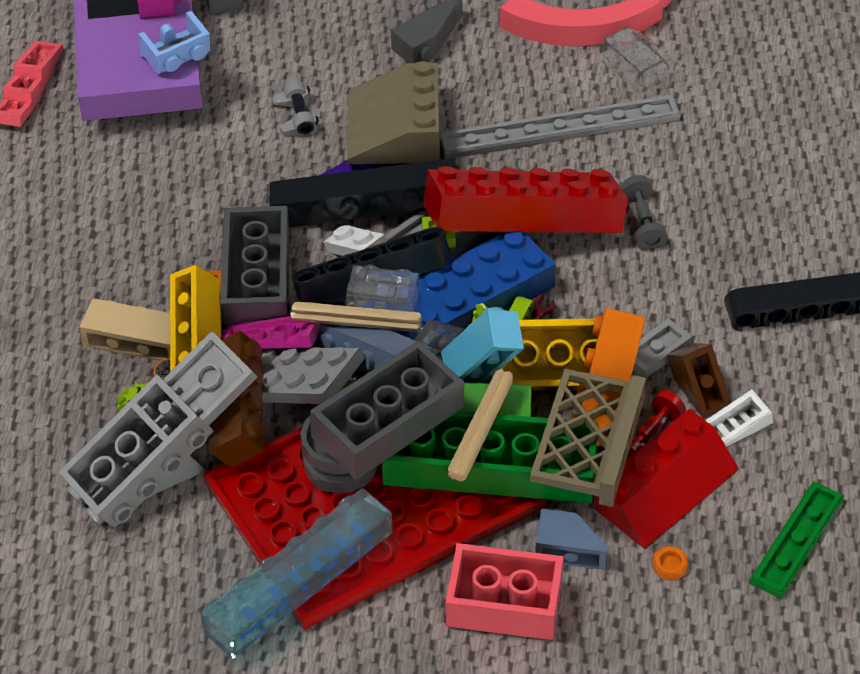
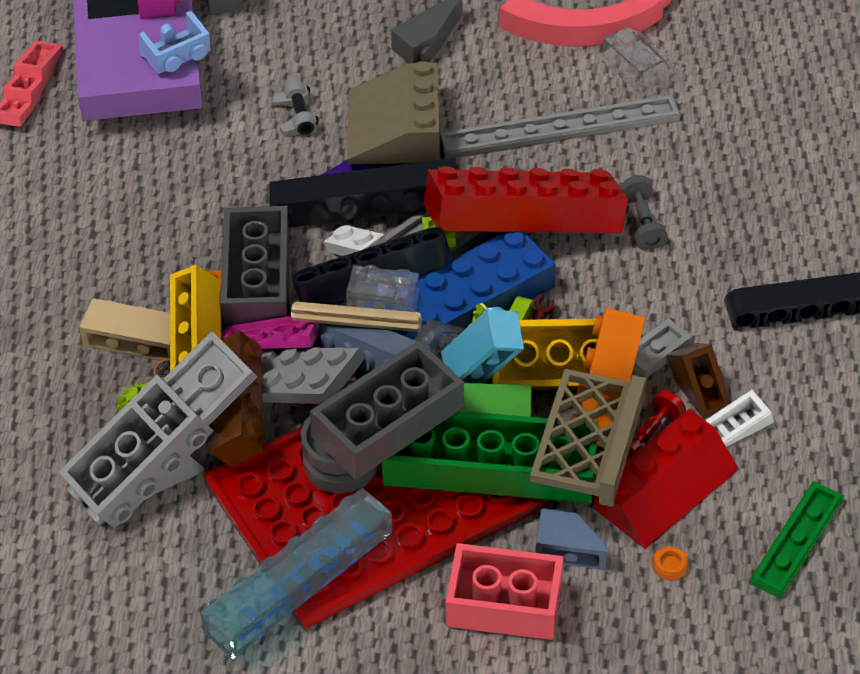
tan axle [448,369,513,482] -> none

